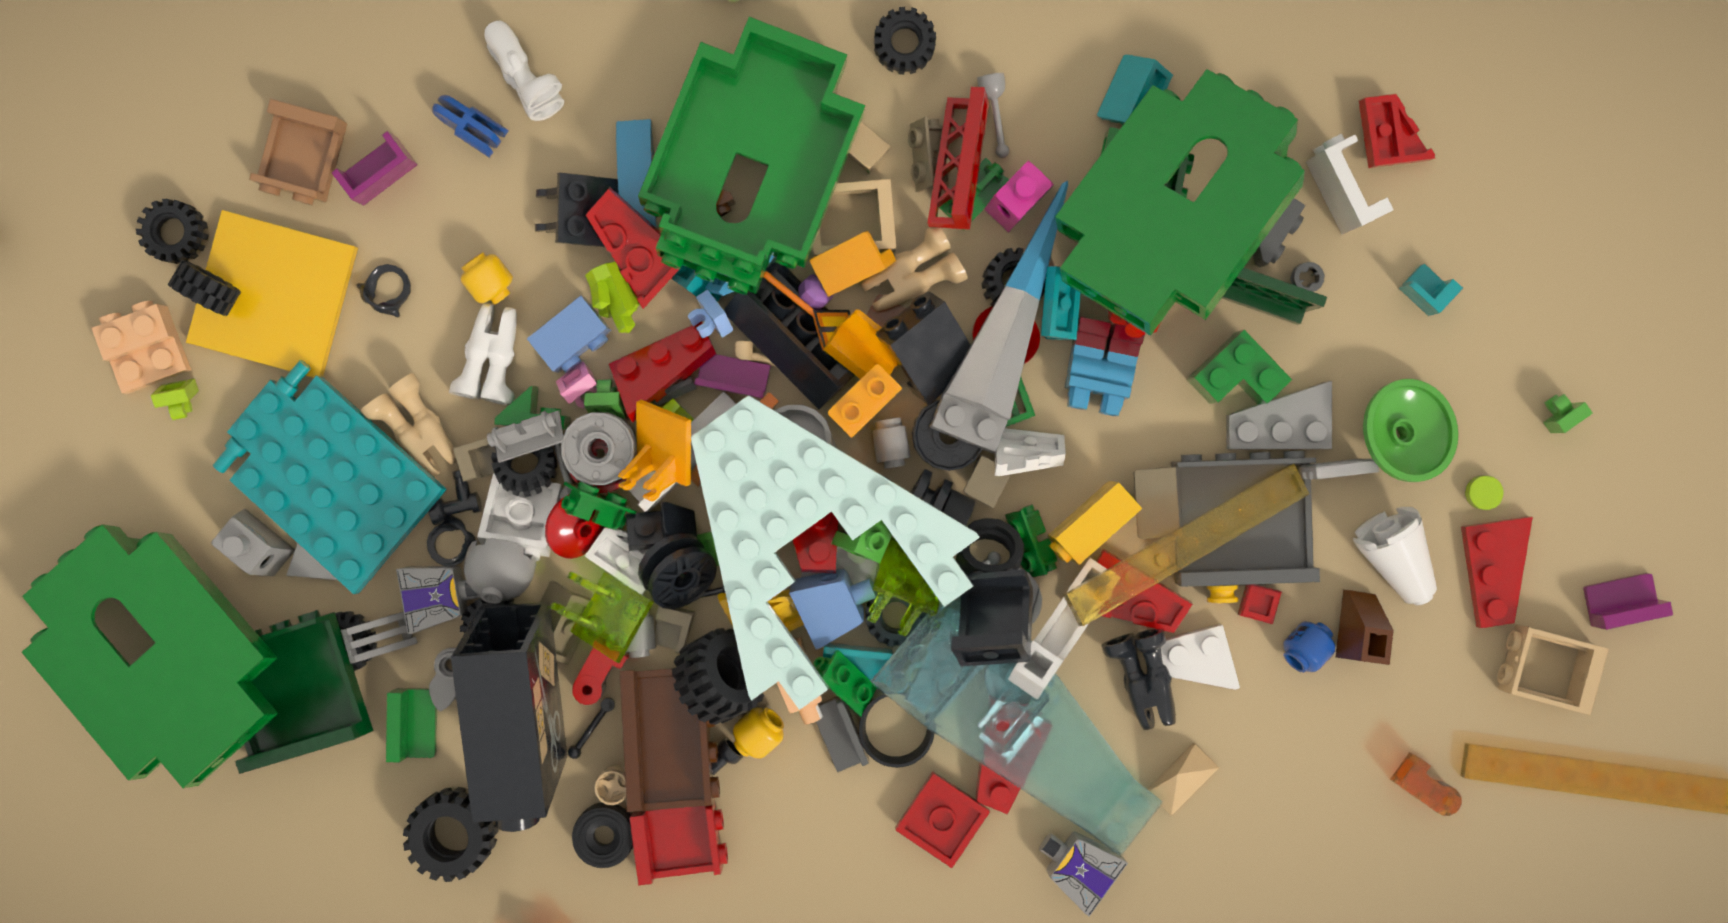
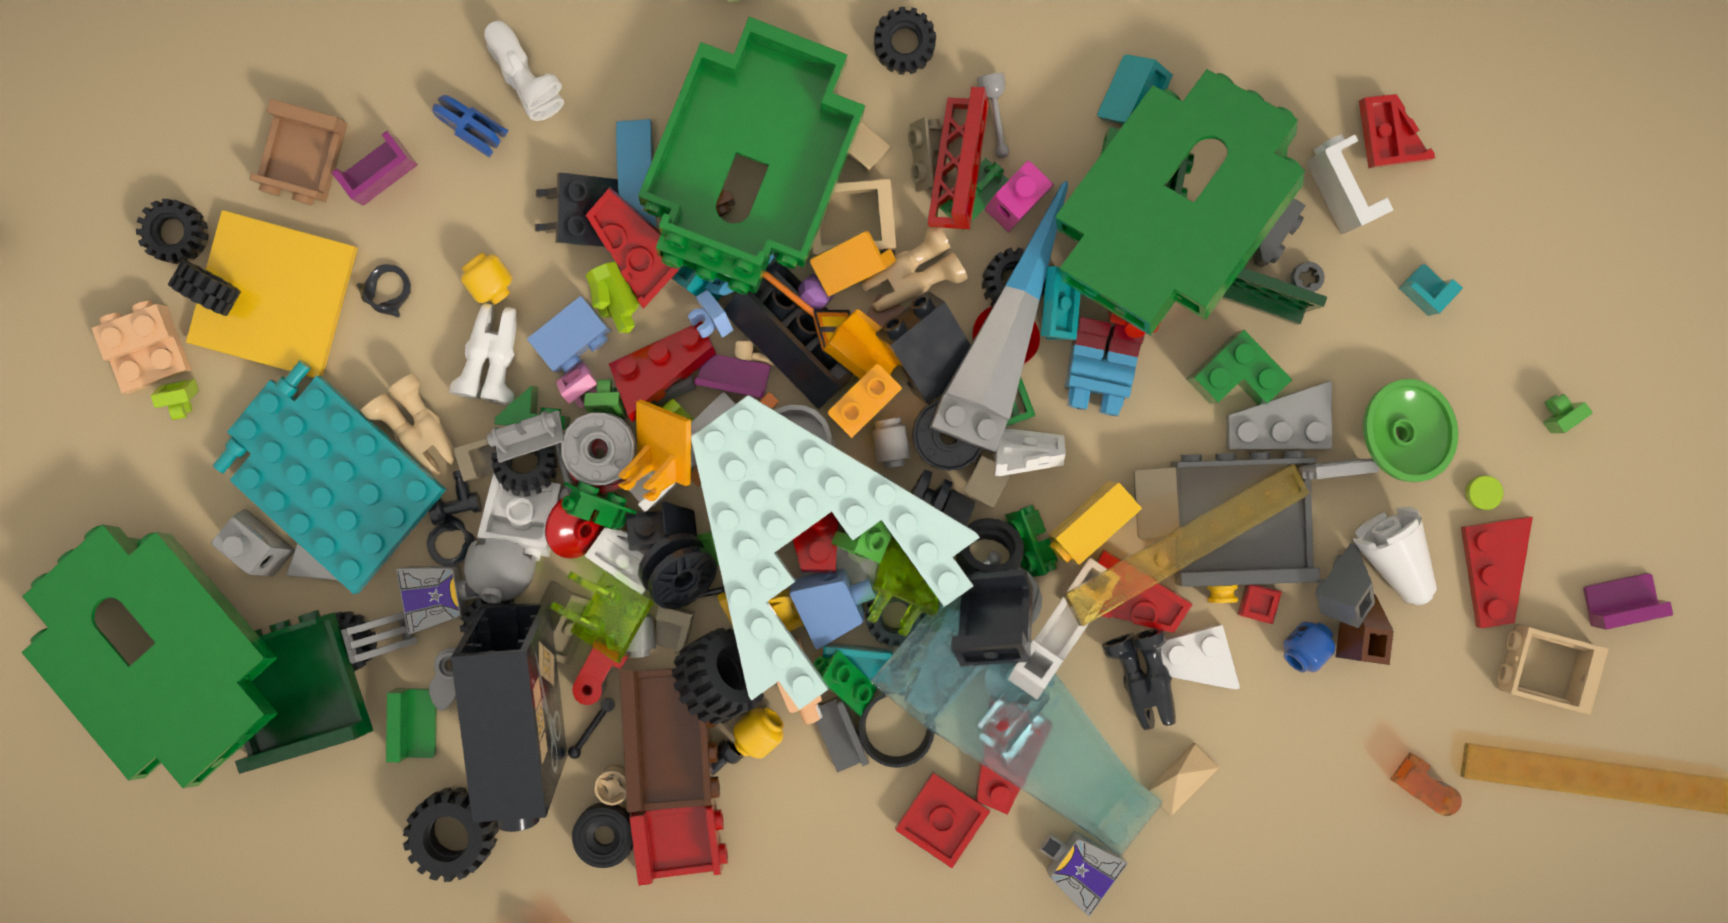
none -> dark grey slope [1315,543,1375,628]

